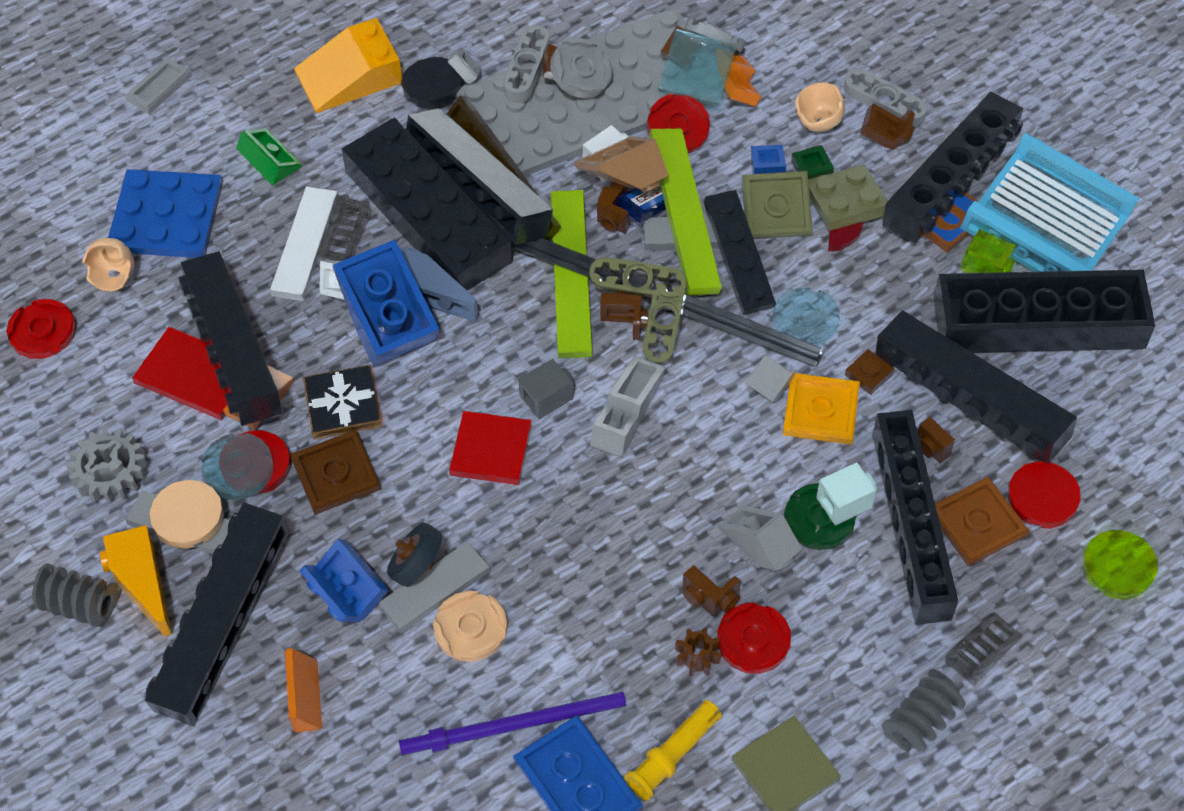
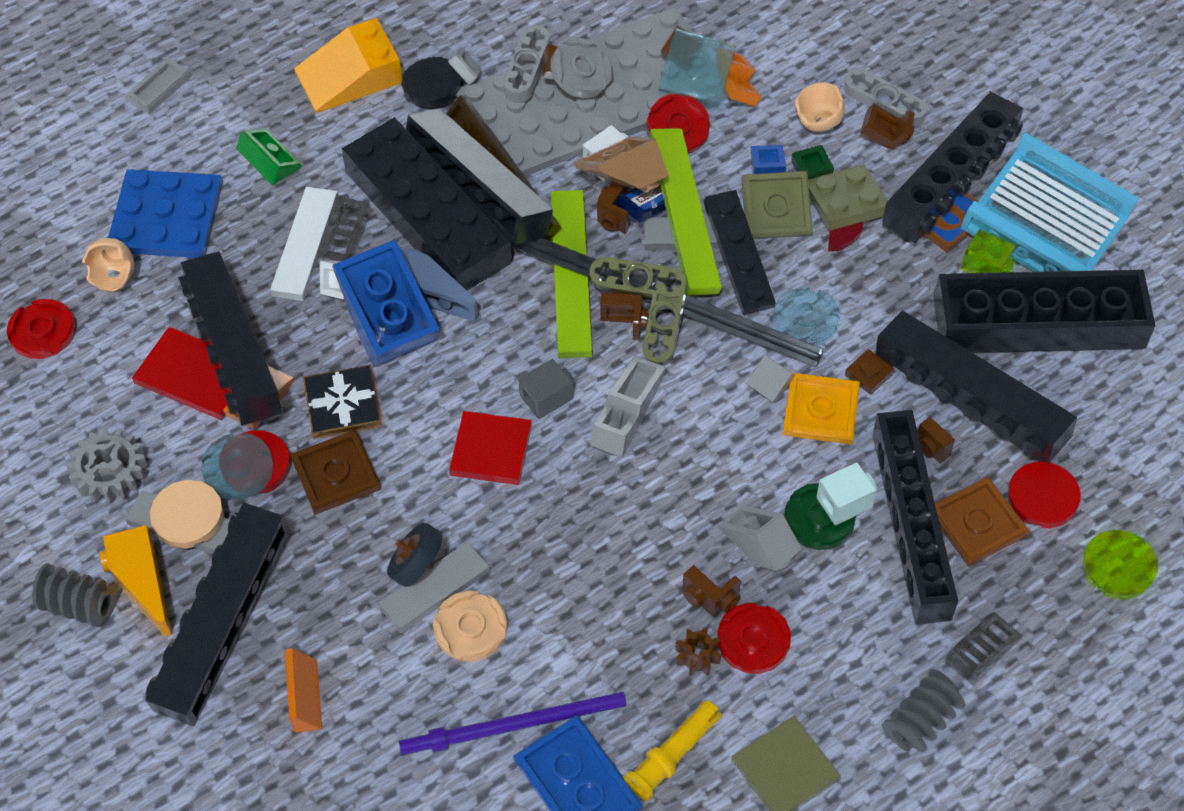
blue bracket [300,539,389,622] -> none
light grey tile [684,18,745,52] -> none

